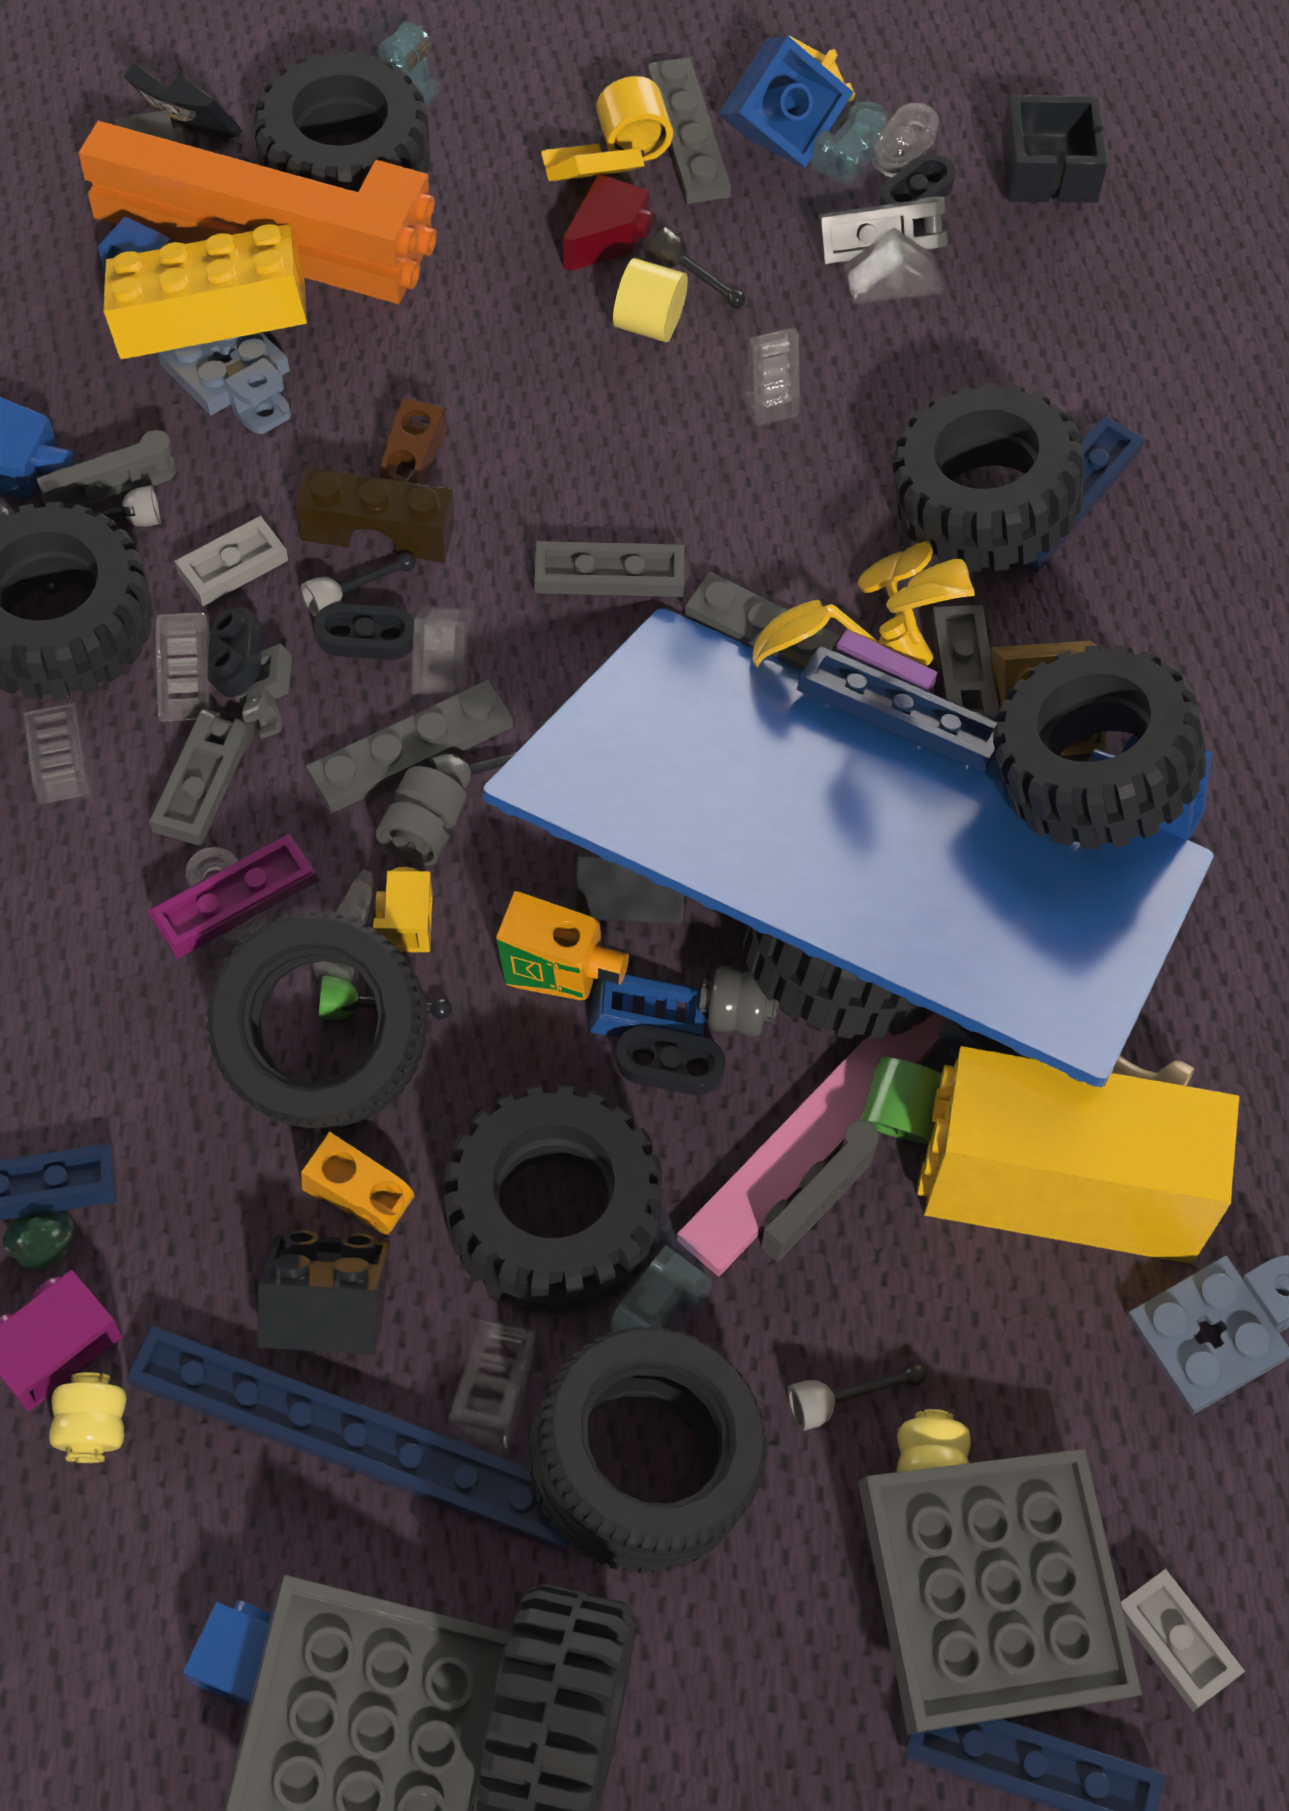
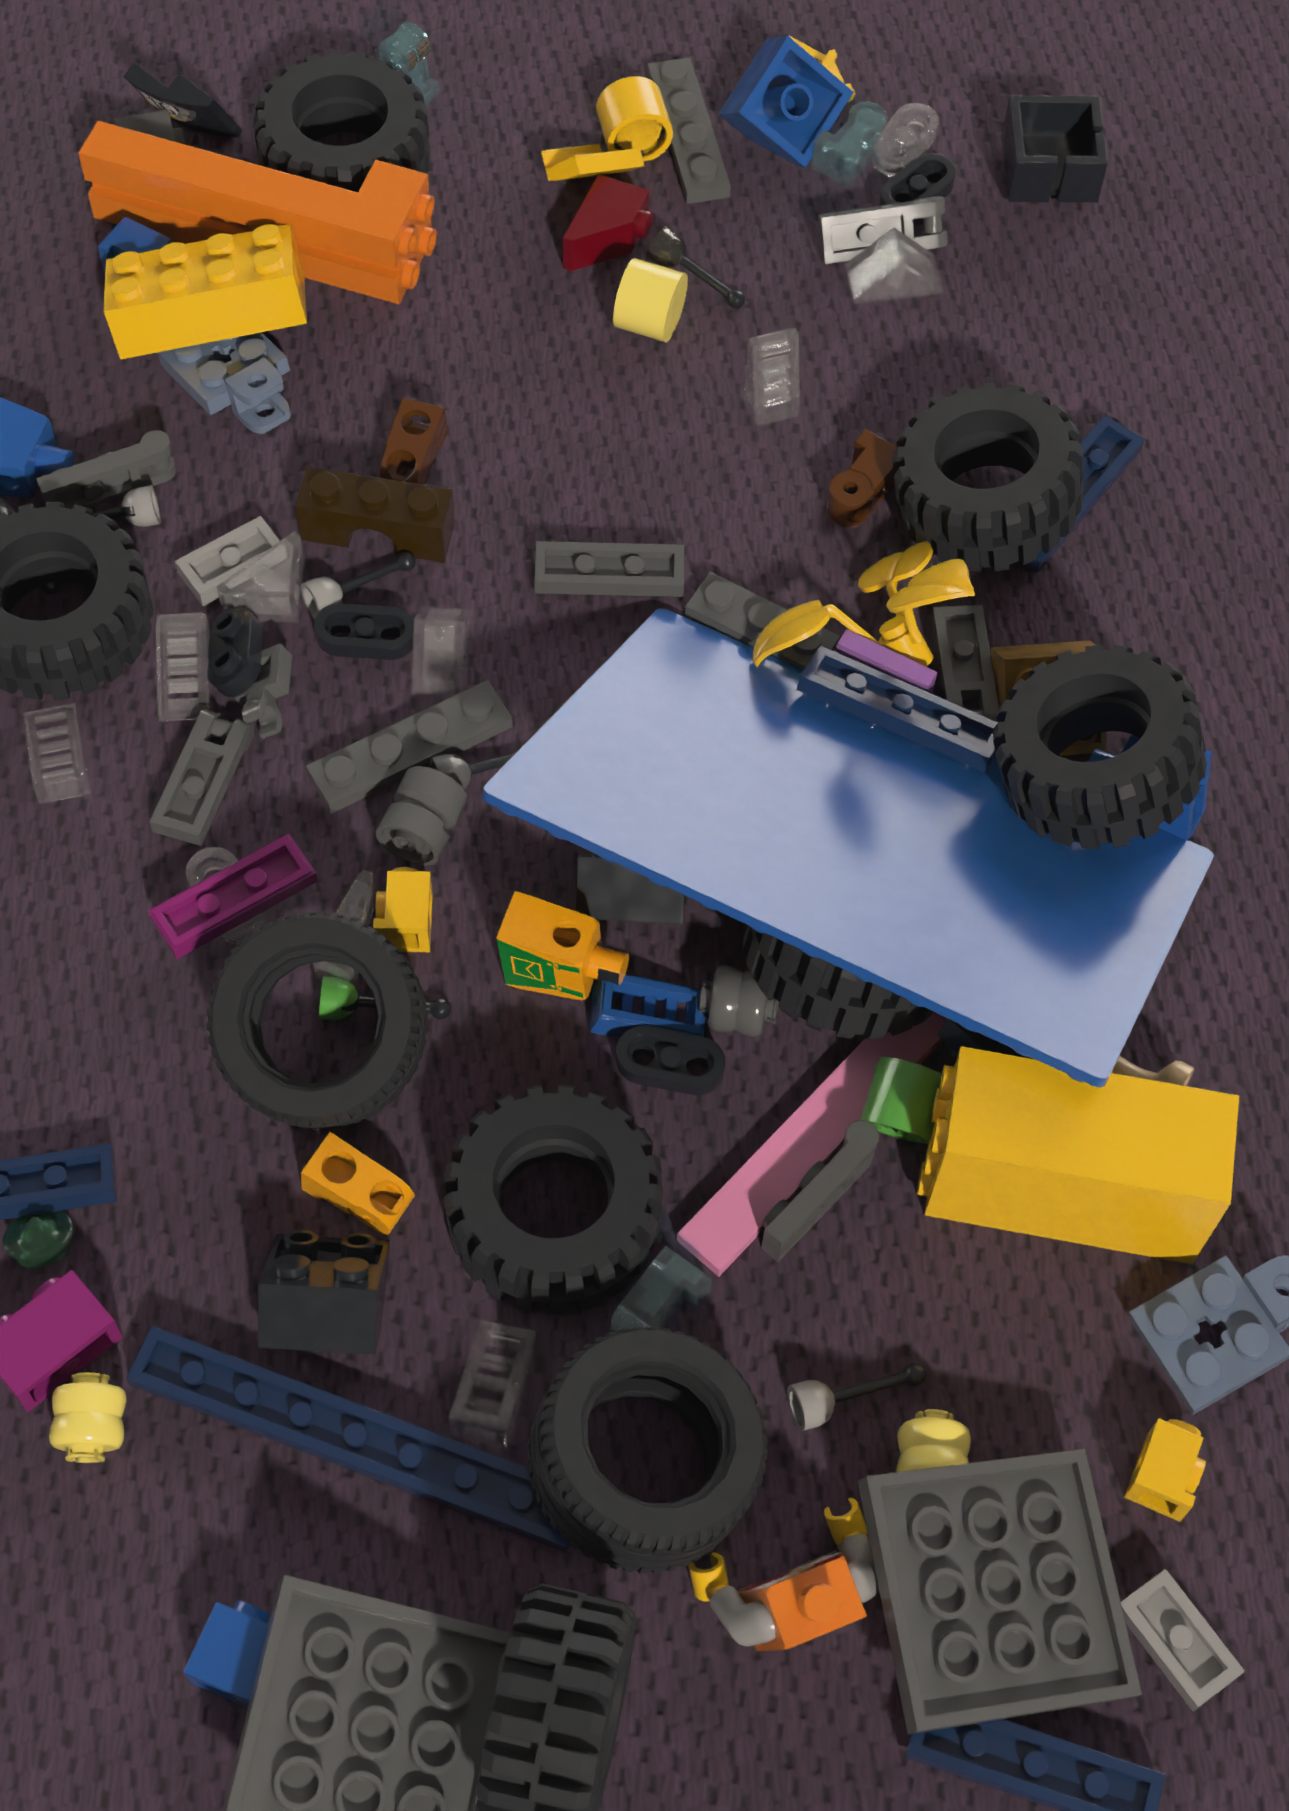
none -> clear slope [217,531,305,622]
none -> torso [688,1498,879,1651]
none -> reddish brown leg [827,429,897,527]
none -> yellow brick [1124,1418,1206,1522]

